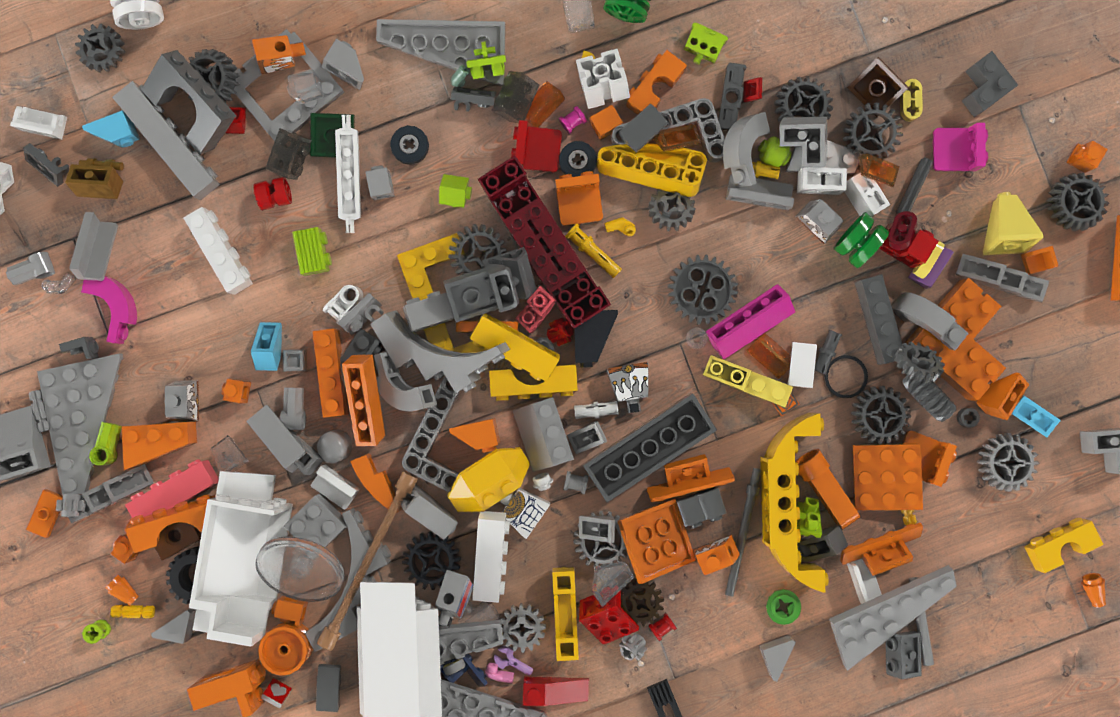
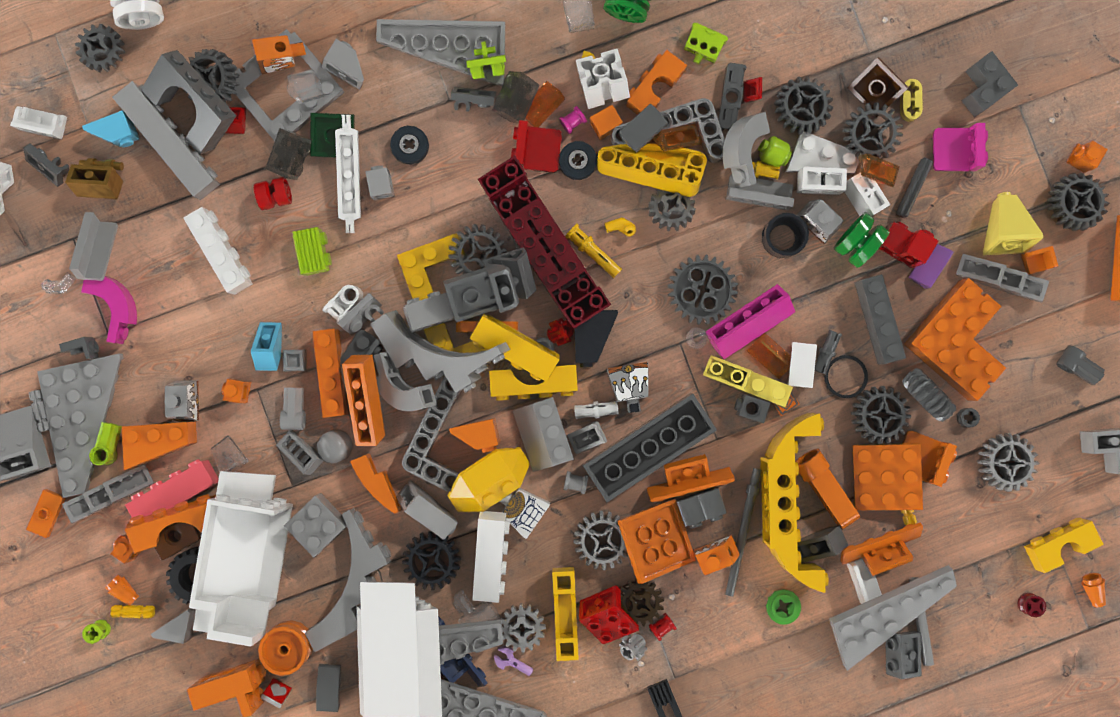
light grey piece [6,252,56,285] -> none
light grey gear [56,494,86,517] -> none
light grey panel [246,405,306,473] -> none
clear dish [255,537,345,602] -> none
orange brick [272,596,308,627] -> none
white panel [311,464,361,510] -> none
medium nougat hose [317,471,418,651] -> none
light grey torso [435,570,473,628] -> none
lime brick [439,174,472,208] -> none
light grey tile [442,658,465,676] -> none
sand green arm [450,65,470,88] -> none
bright pink arm [485,663,514,684] -> none
coral slope [515,286,556,333] -> none
slope [523,676,589,706] -> none
white plate [533,472,553,491] -> none
orange bracket [555,171,603,226] -> none
light grey slope [579,516,615,543] -> none
clear slope [592,562,634,607] -> none
light grey slope [759,635,796,682] -> none
light grey brick [780,117,827,167] -> none
lime hips [796,497,822,538] -> none
dark red plate [888,211,917,250] -> none
light grey arch [892,292,969,351] -> none
dark grey gear [894,342,945,383] -> none
light yellow beam [912,241,945,279] -> none
orange slope [976,372,1029,420] -> none
medium azure hinge [1012,395,1061,437] -> none
none -> dark grey brick [734,395,770,423]
none -> black piece [762,213,809,259]
none -> dark red wheel [1017,592,1047,618]
none -> dark grey piece [1056,345,1105,385]

